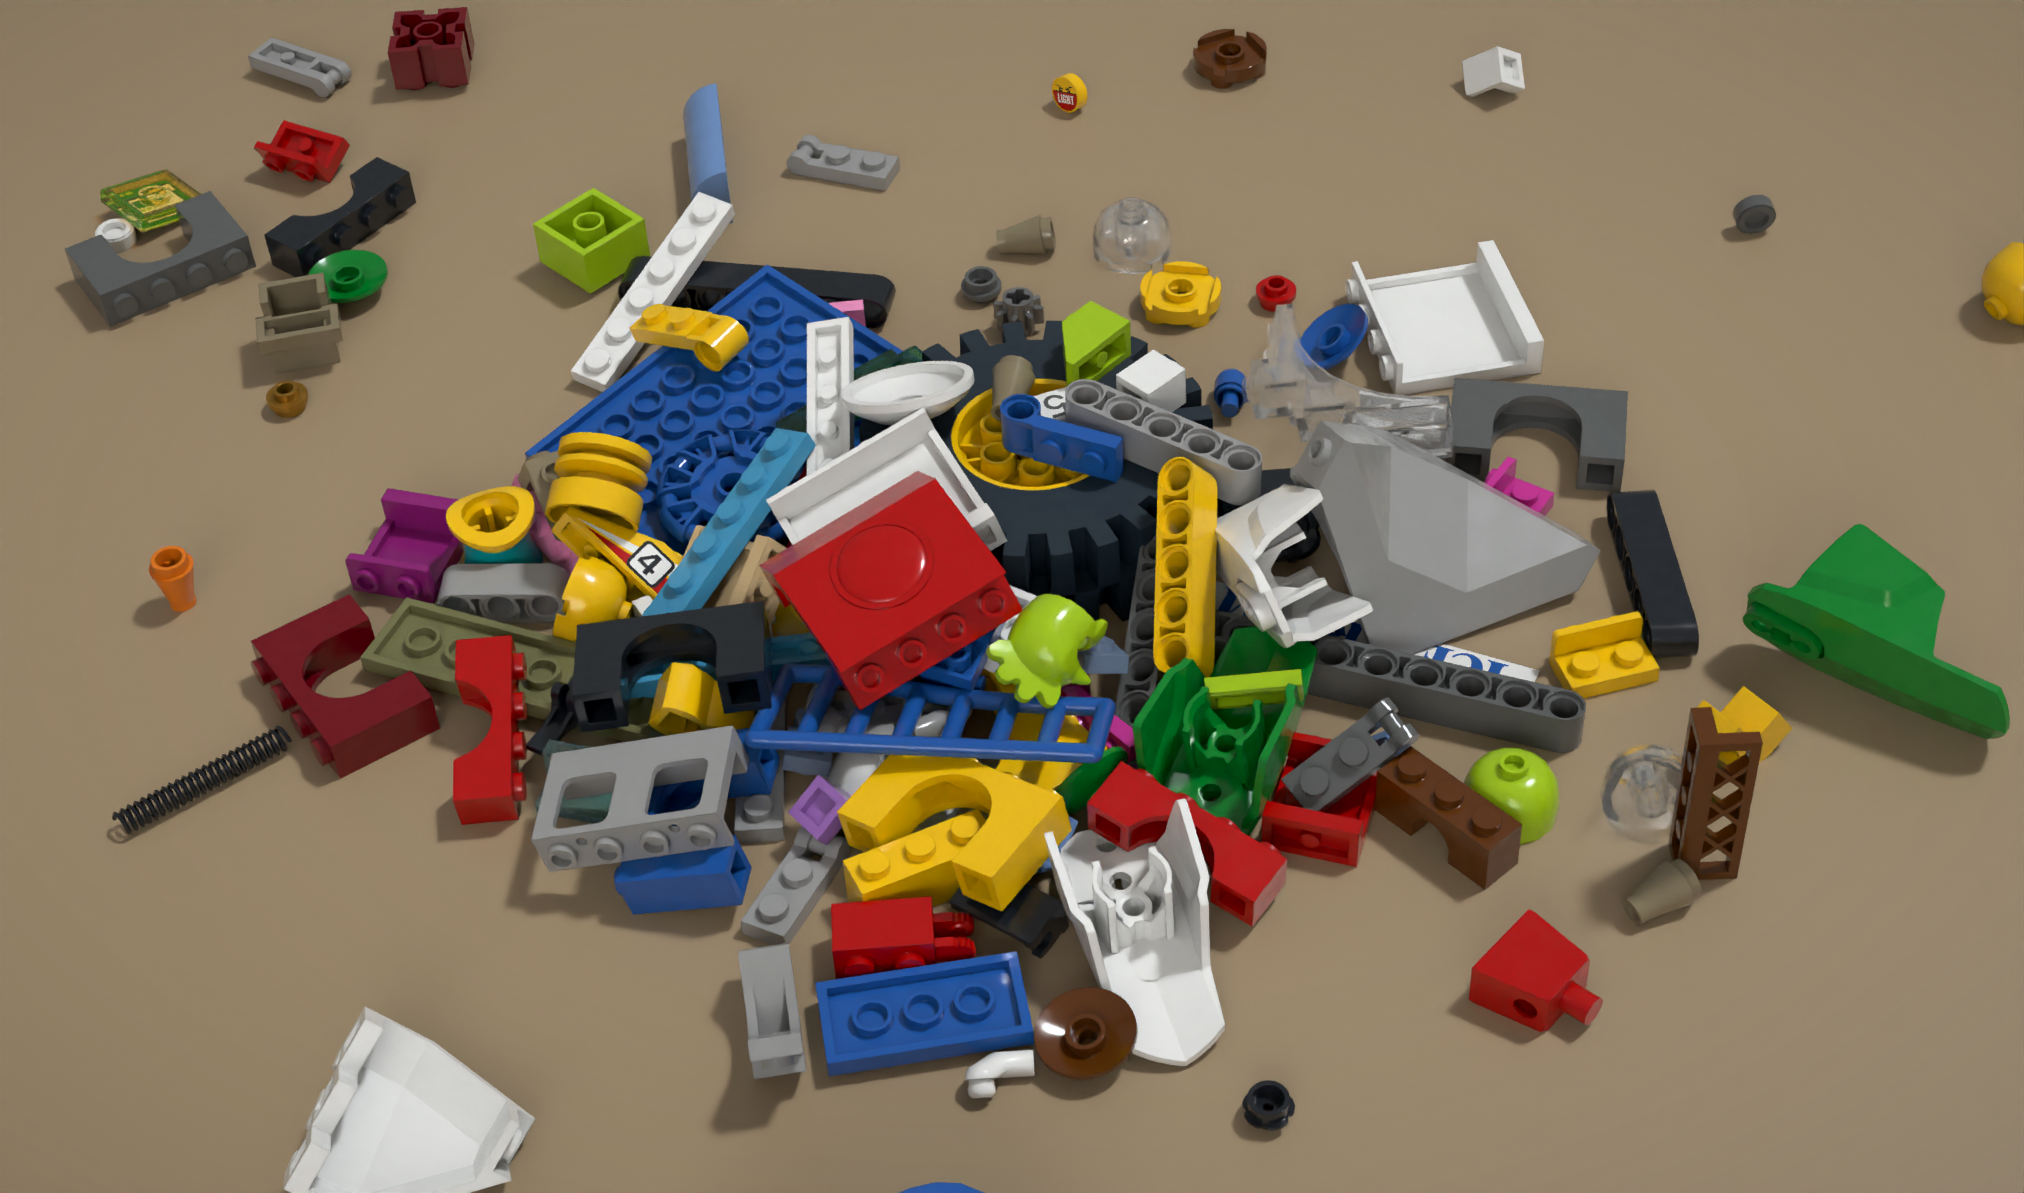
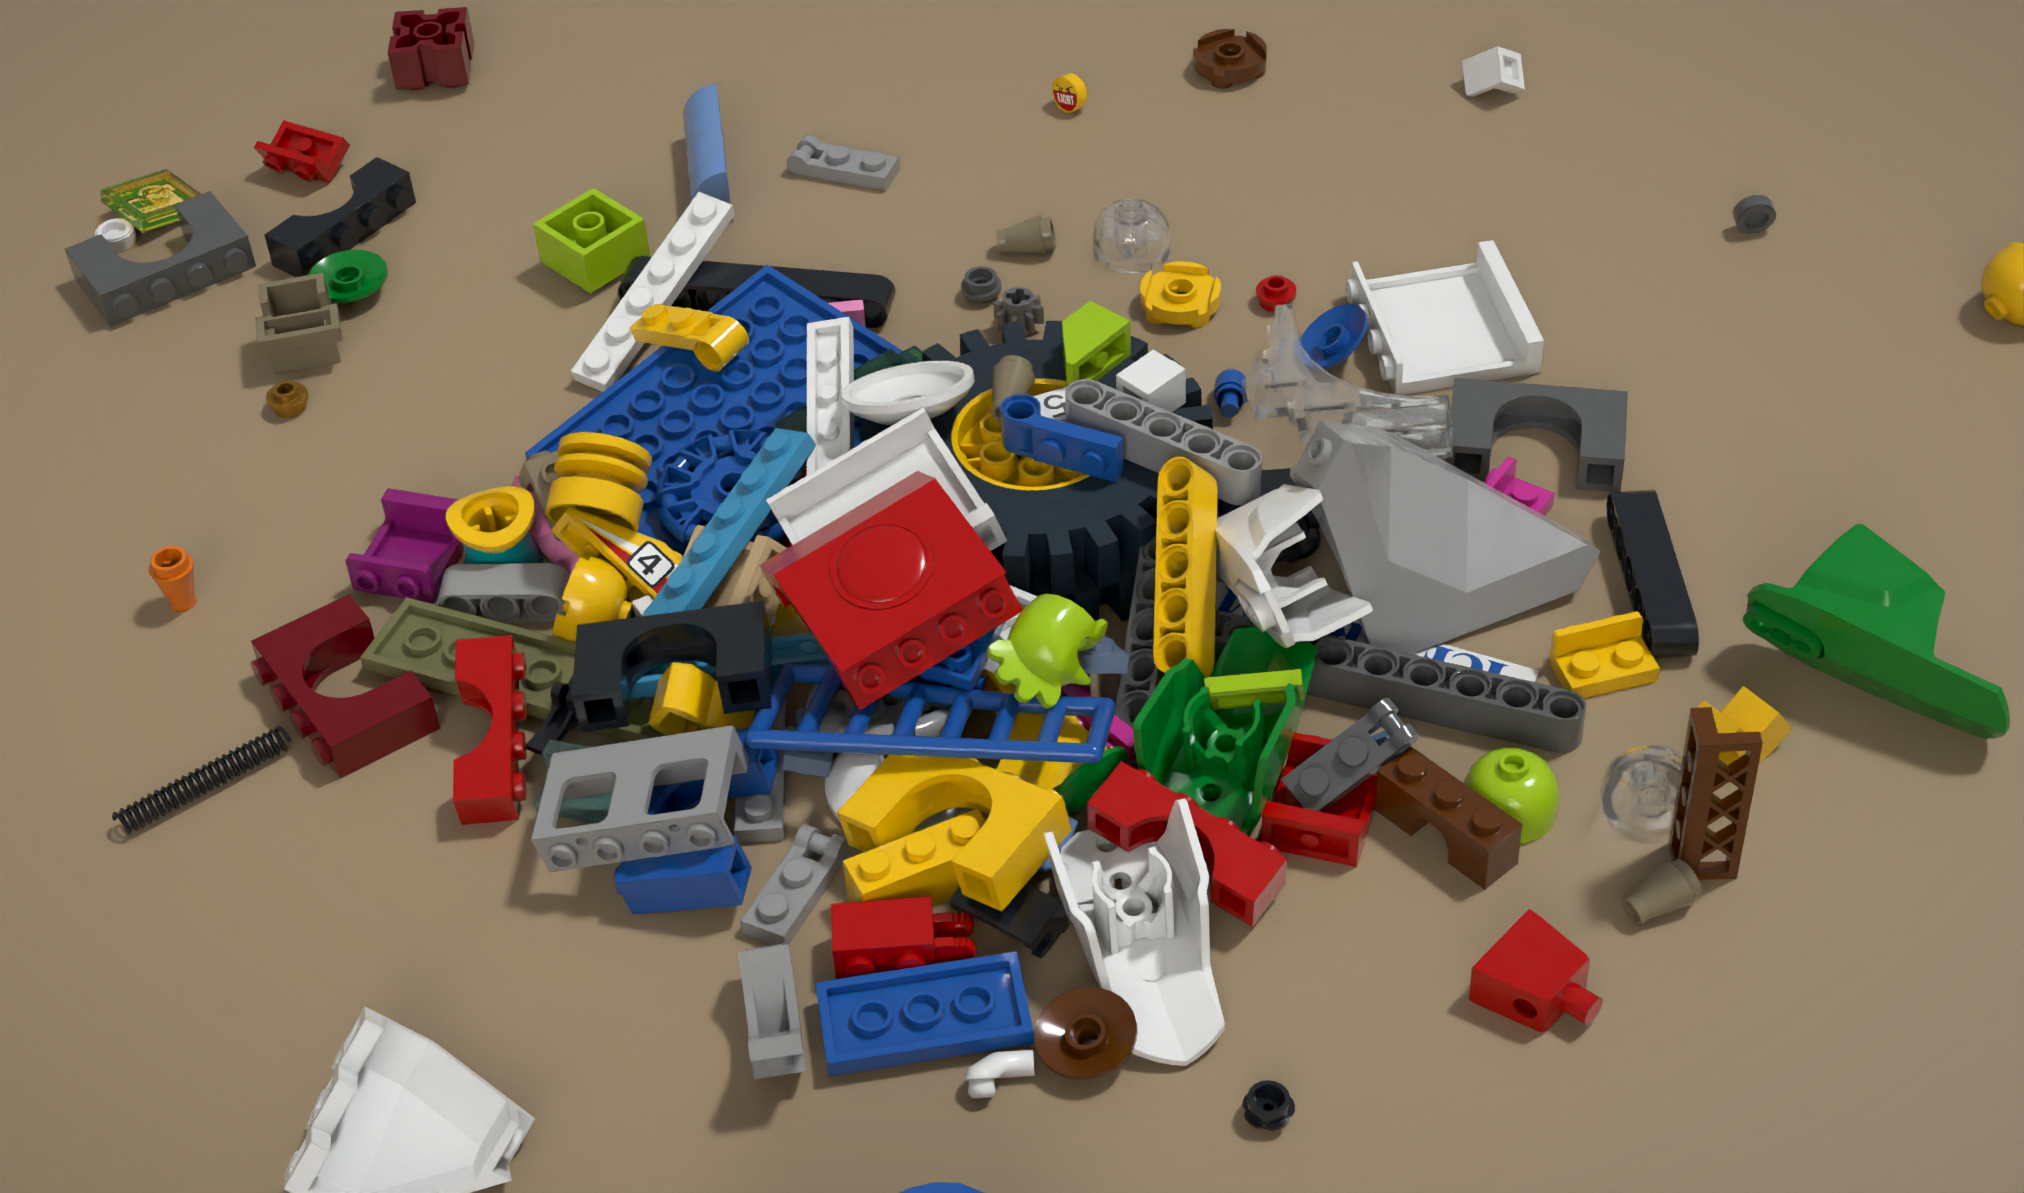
light grey plate [248,38,352,98] -> none
medium lavender panel [788,775,851,845] -> none

